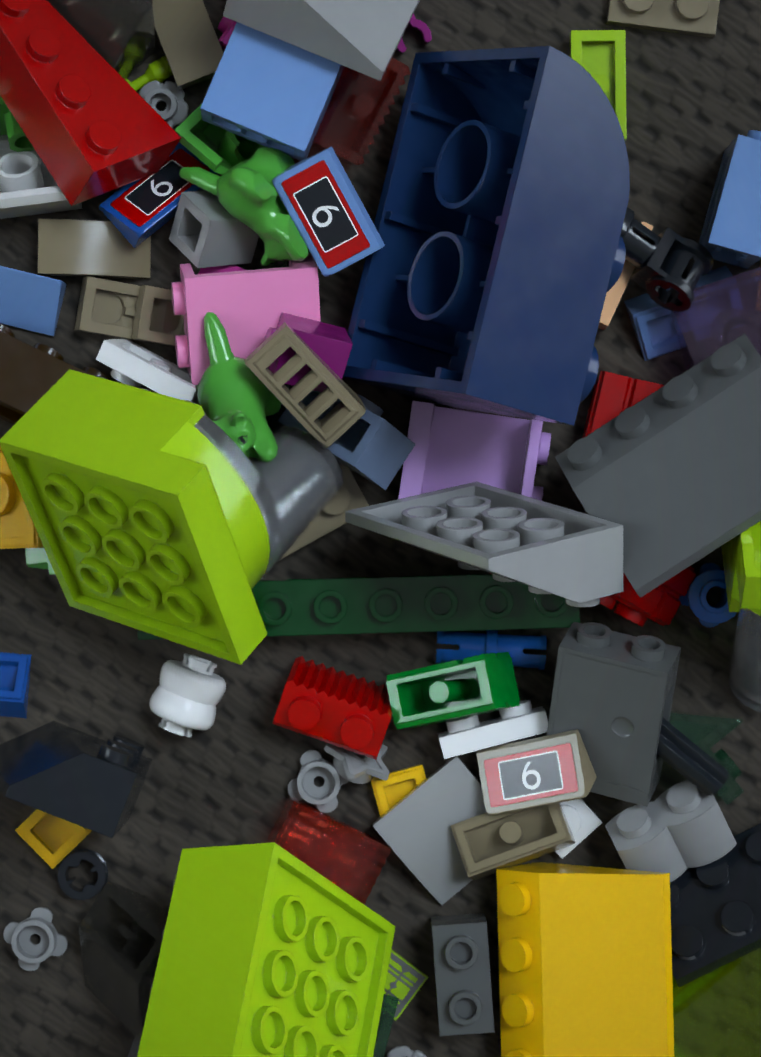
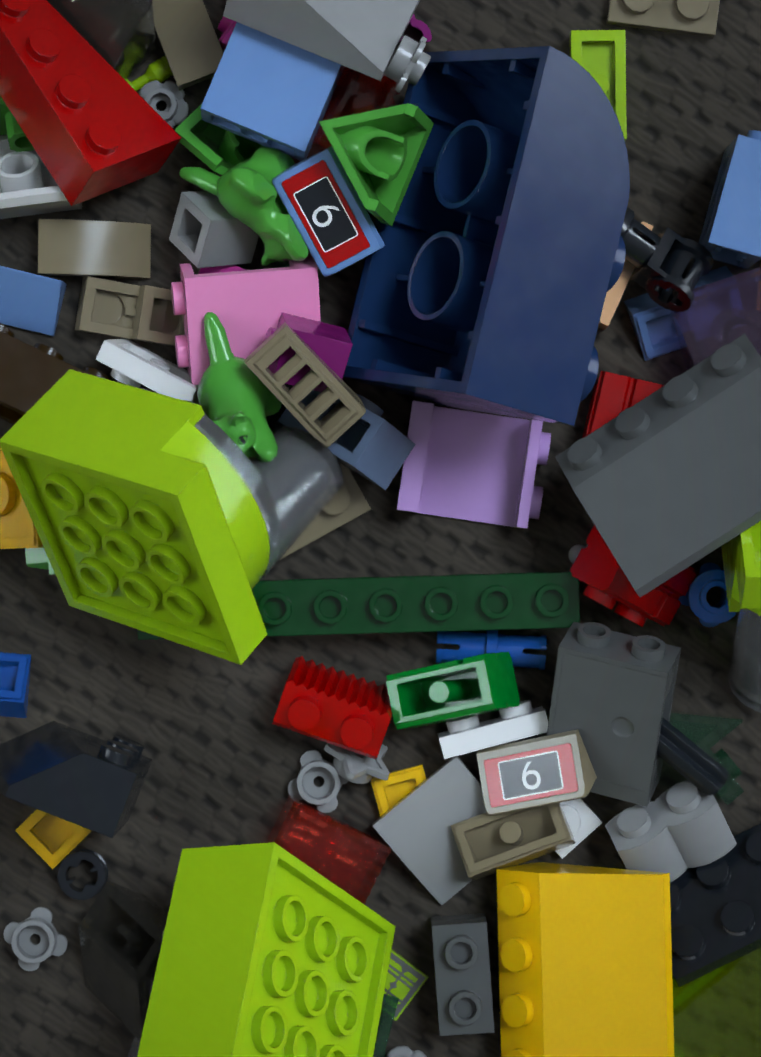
slope [99,142,219,248] -> none
white piece [149,653,226,737] -> none
light grey slope [345,482,624,607] -> none
none -> bright green slope [319,103,434,227]
none -> light grey plate [384,35,431,92]

